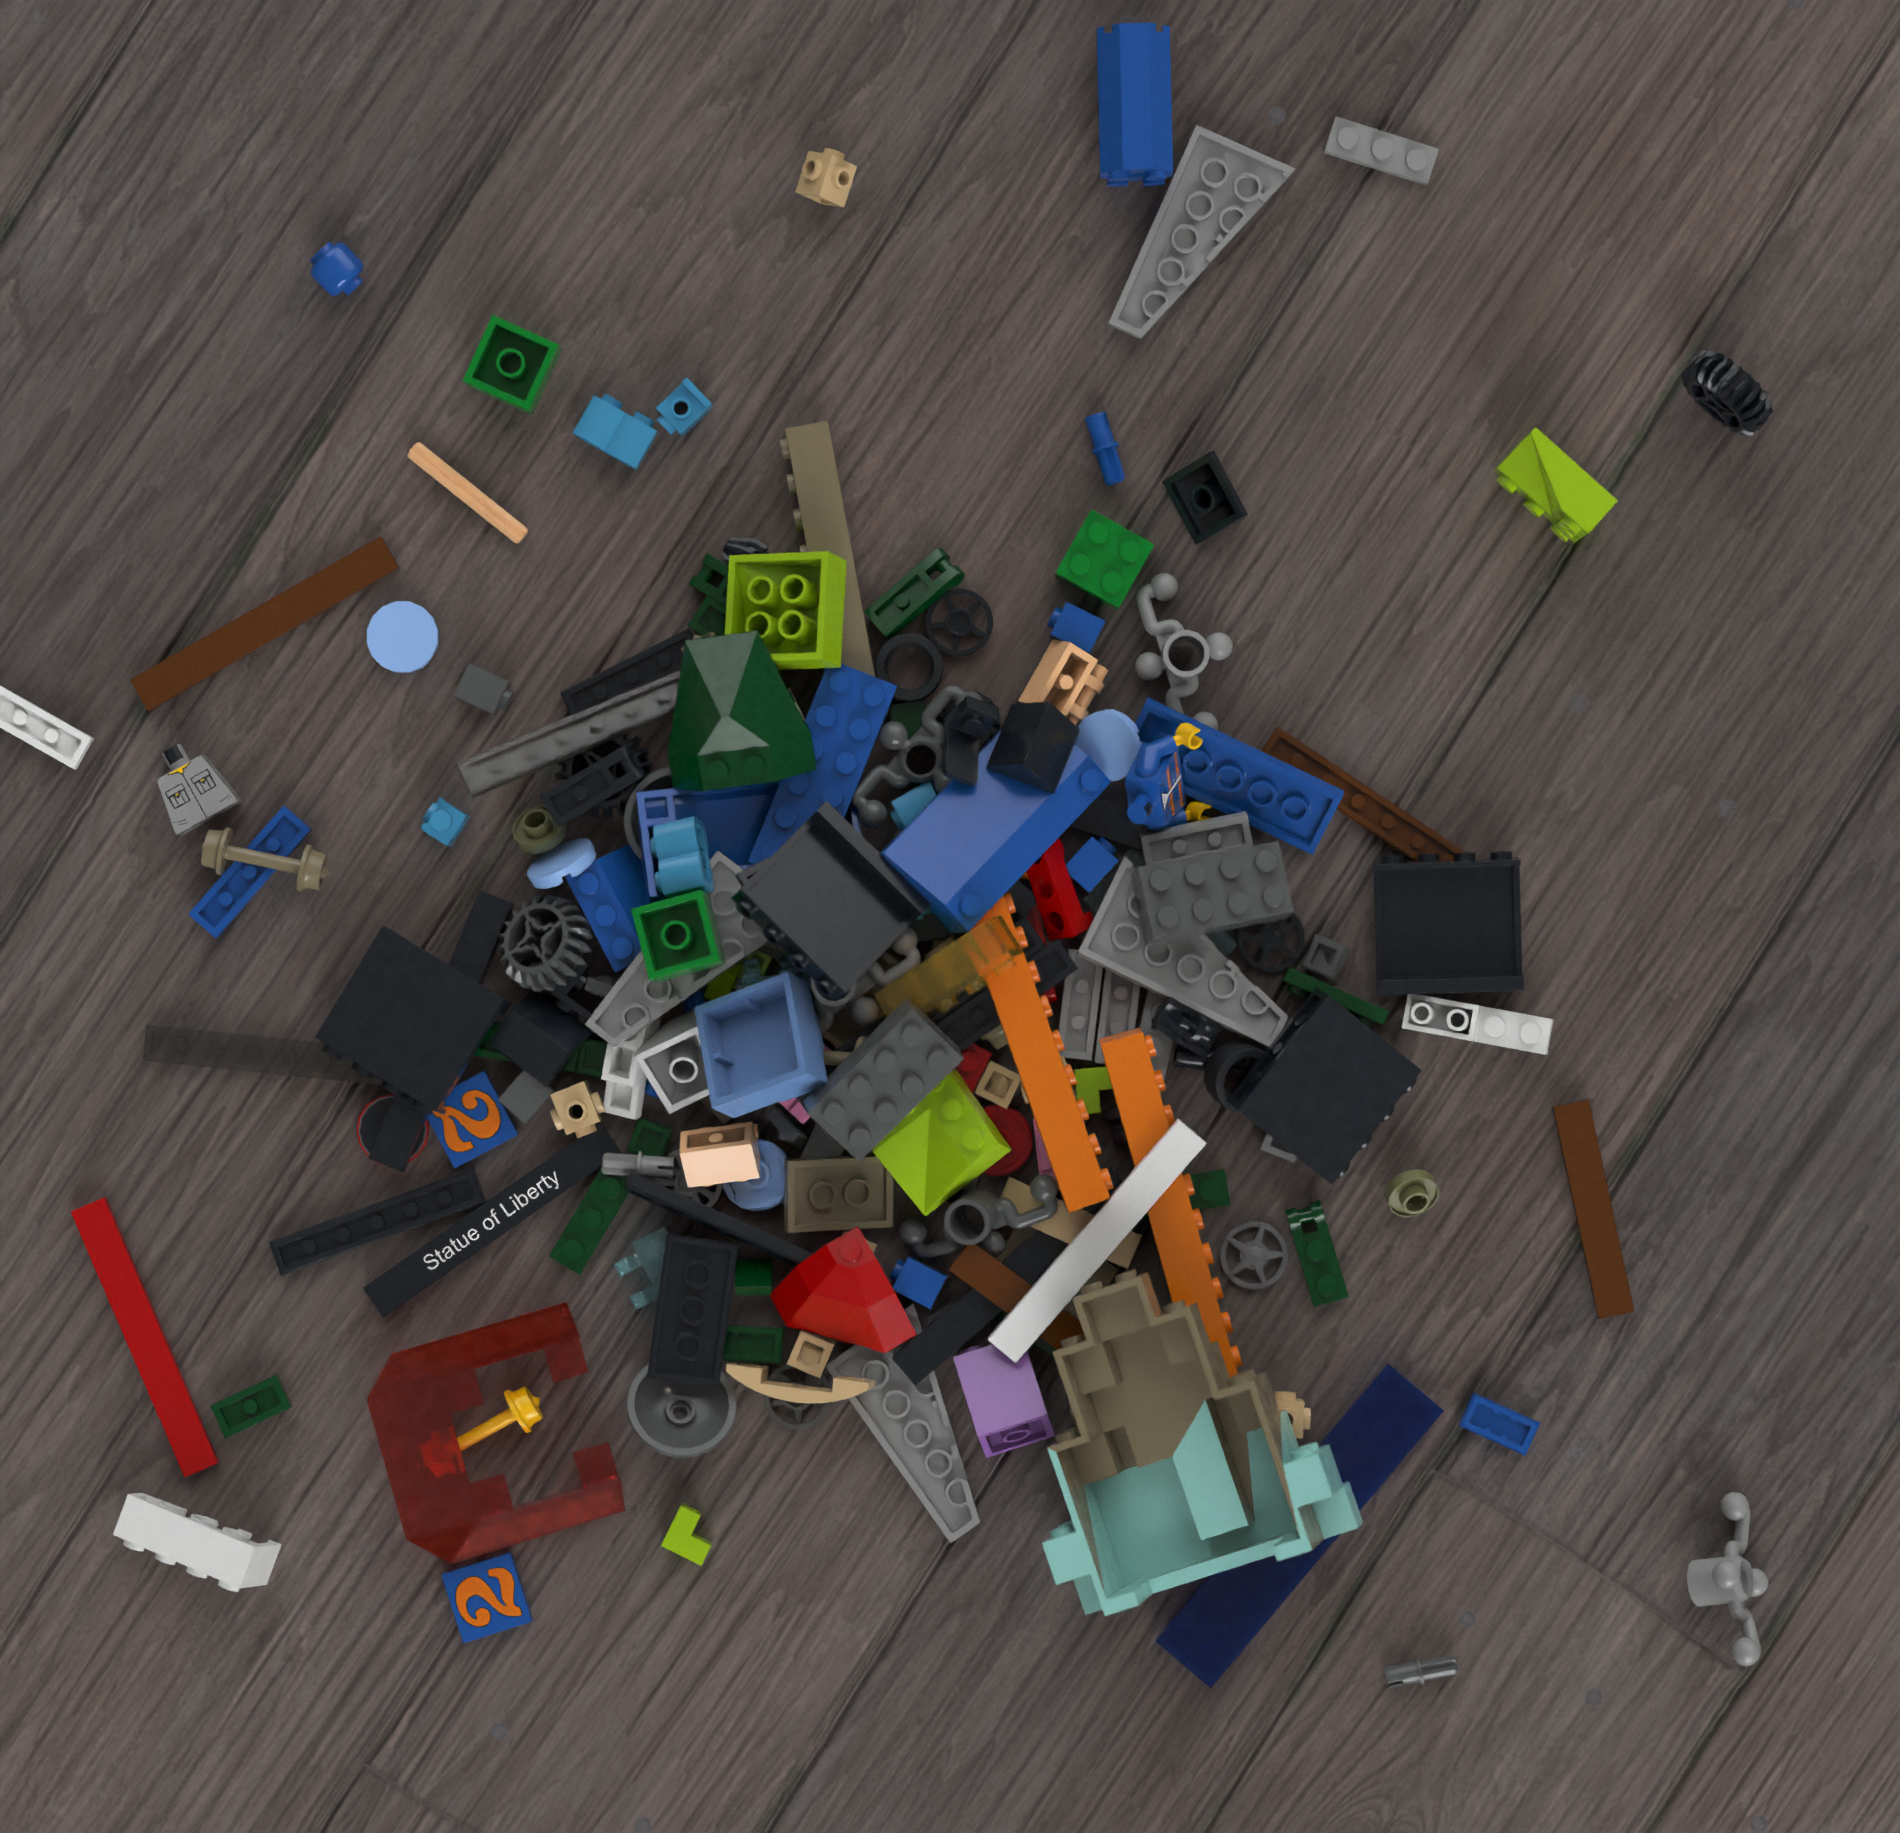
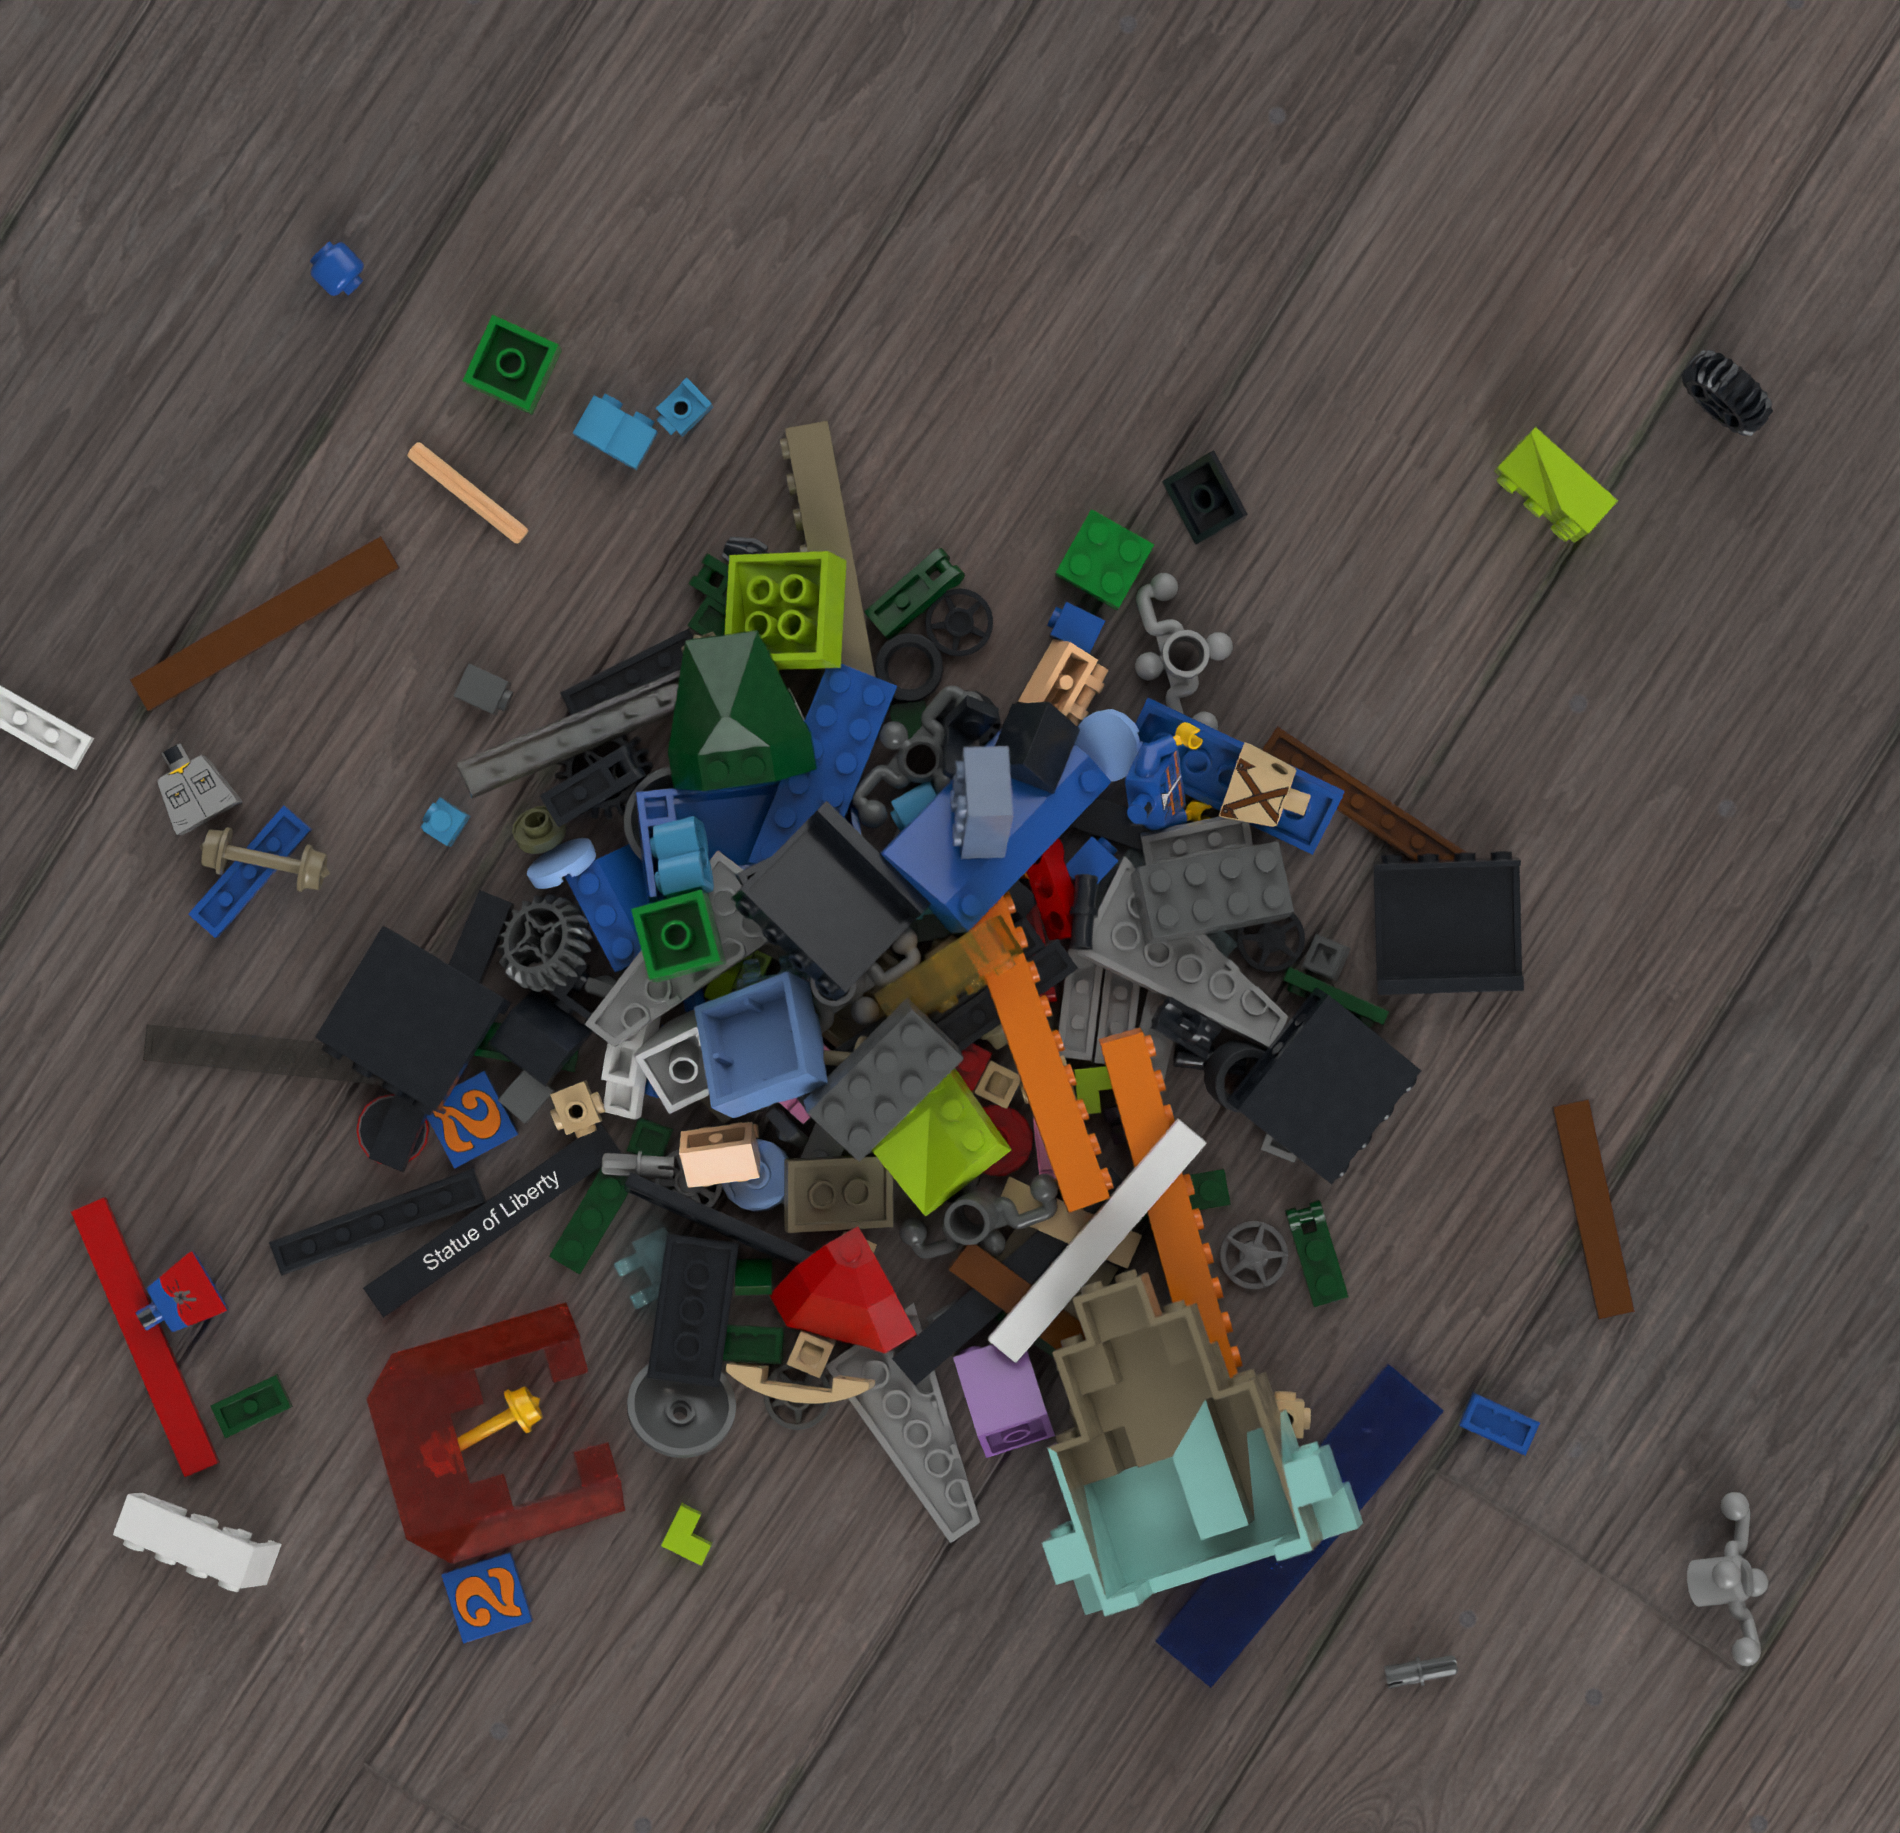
light blue tile [367,601,439,673] -> none
dark green tile [575,1038,608,1078] -> none
tan brick [795,148,857,208] -> none
blue brick [889,1255,947,1309] -> none
blue axle [1084,412,1125,486] -> none
blue brick [1096,22,1173,187] -> none
light grey wing [1108,125,1295,339] -> none
light grey plate [1324,116,1439,186] -> none
olive plate [1384,1169,1439,1217] -> none
white slope [1402,994,1554,1055] -> none
none -> torso [135,1251,229,1332]
none -> sand blue brick [950,746,1013,859]
none -> black pin [1069,874,1098,950]
none -> tan torso [1219,742,1311,827]

